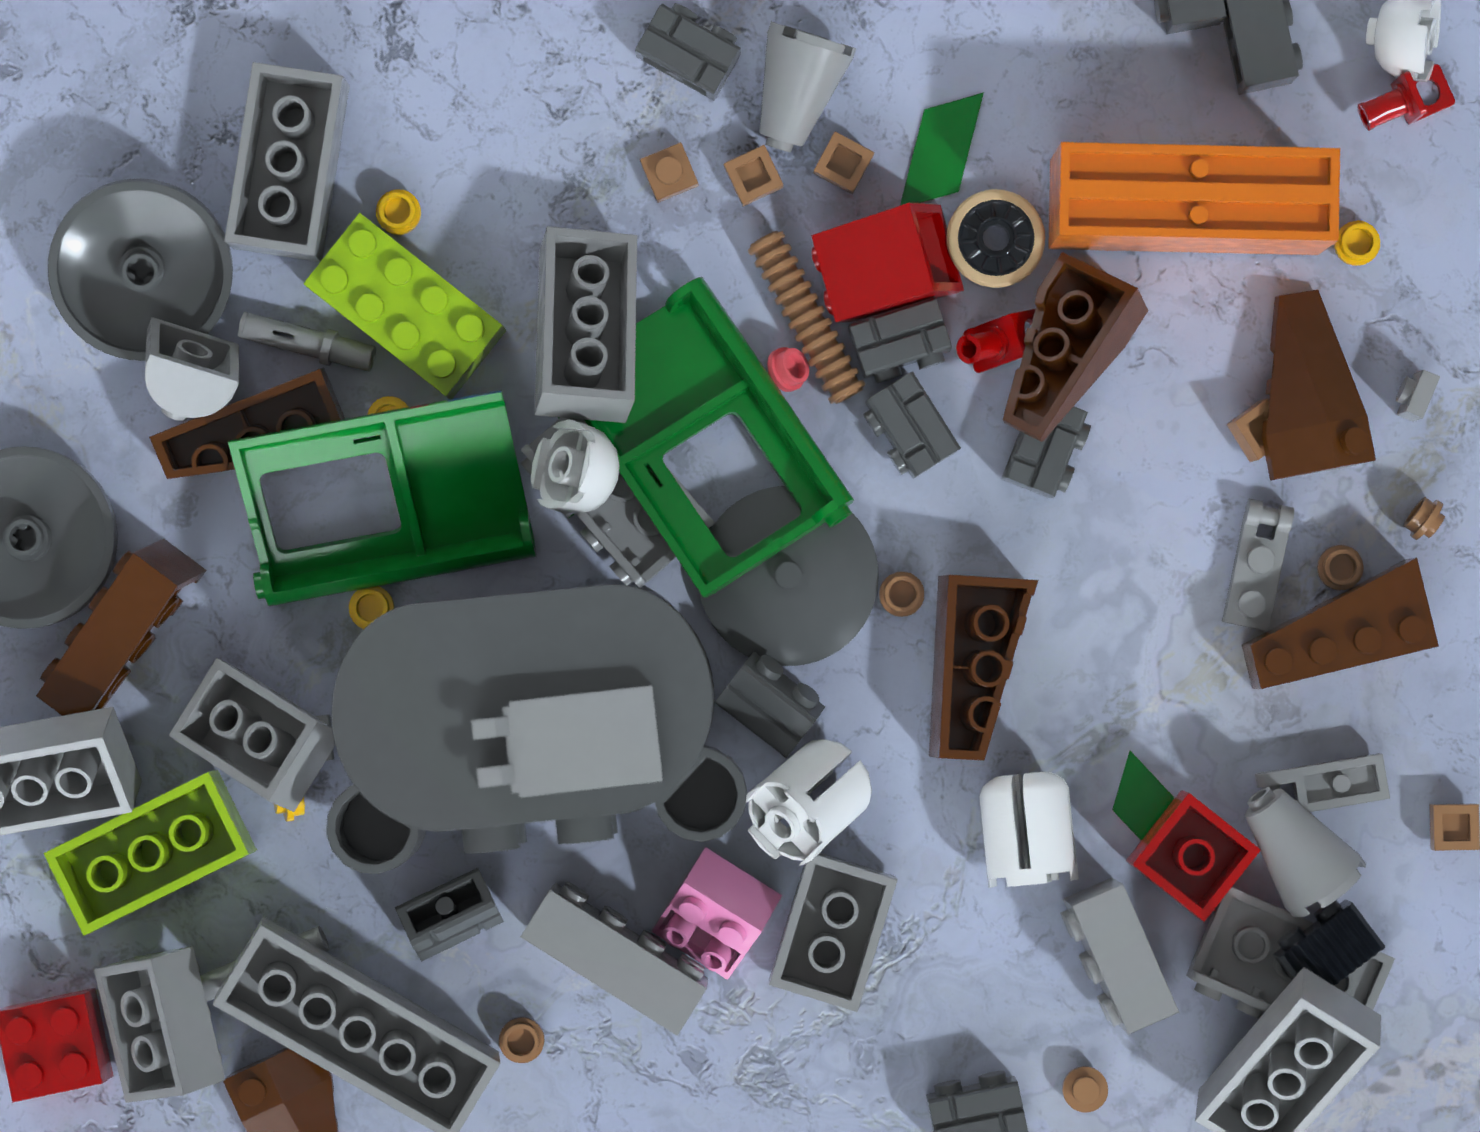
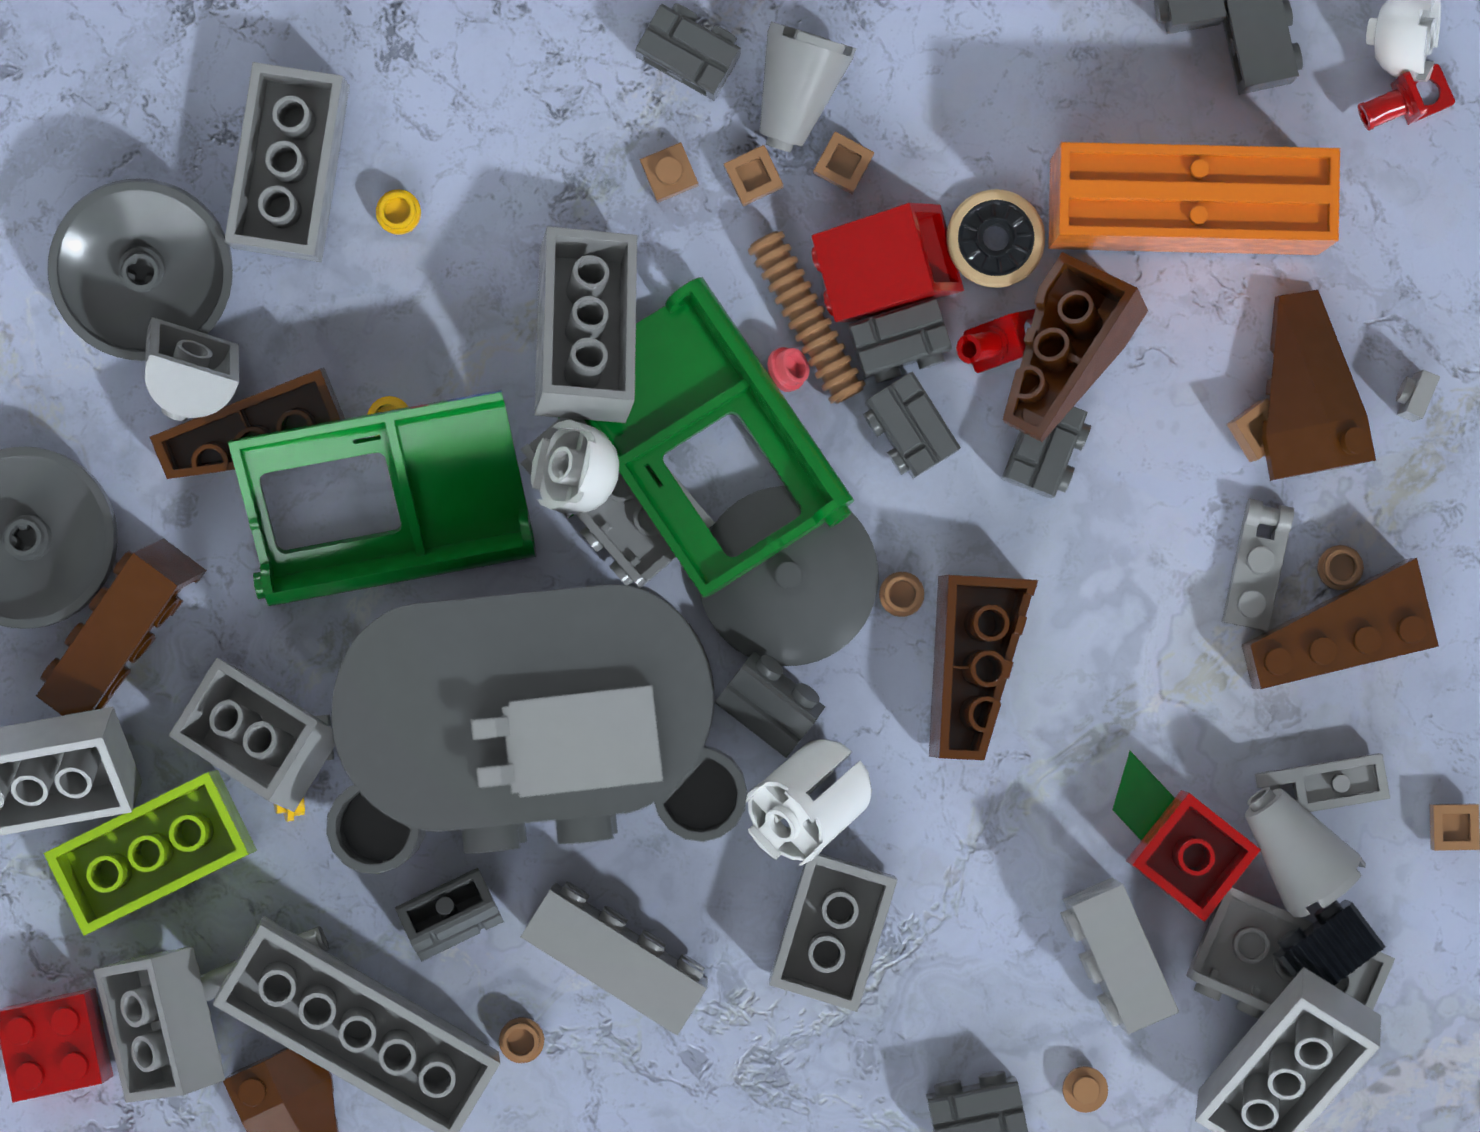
light grey pin [238,312,376,372] -> none
lime brick [303,213,507,400] -> none
yellow plate [349,586,394,629] -> none
bright pink slope [651,847,782,980] -> none
green sticker [900,92,984,205] -> none
white cylinder [979,772,1079,888] -> none
yellow plate [1334,220,1380,266] -> none
medium nougat plate [1404,497,1445,540] -> none

